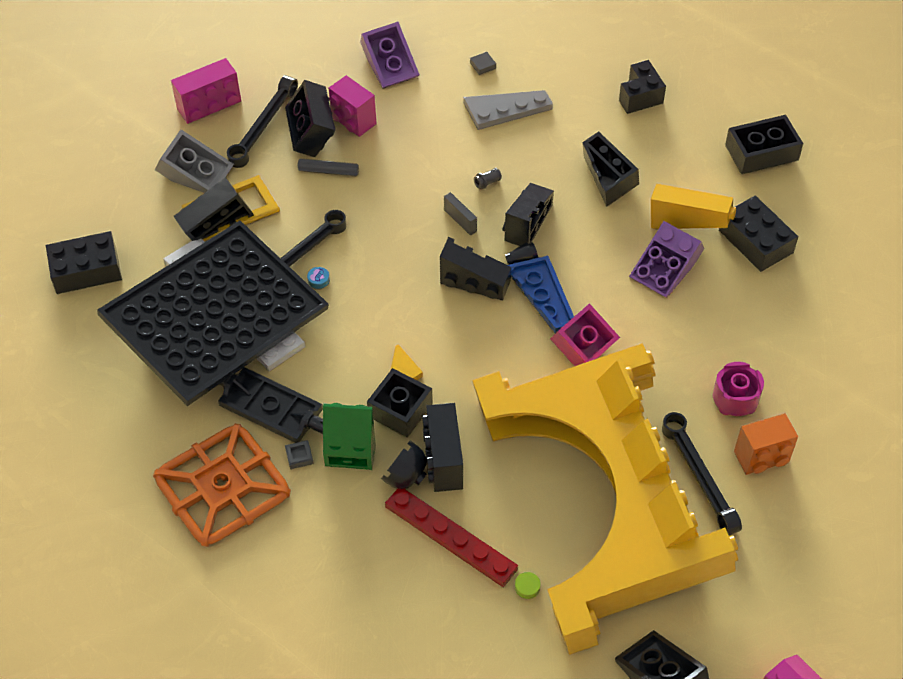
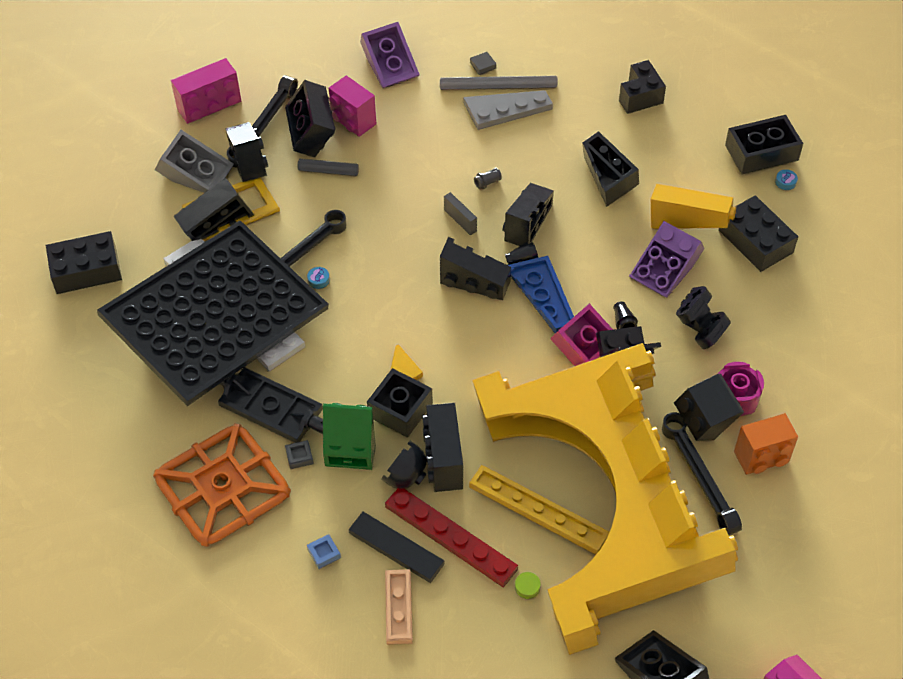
none -> black brick [225,122,268,182]
none -> medium blue plate [307,534,341,569]
none -> black tile [349,511,445,583]
none -> light nougat tile [385,569,413,645]
none -> light grey axle [440,76,558,90]
none -> yellow plate [469,465,609,555]
none -> black bracket [596,326,661,357]
none -> black cone [613,301,638,329]
none -> black slope [674,374,744,441]
none -> black piece [676,286,731,349]
none -> dark azure tile [775,170,798,190]

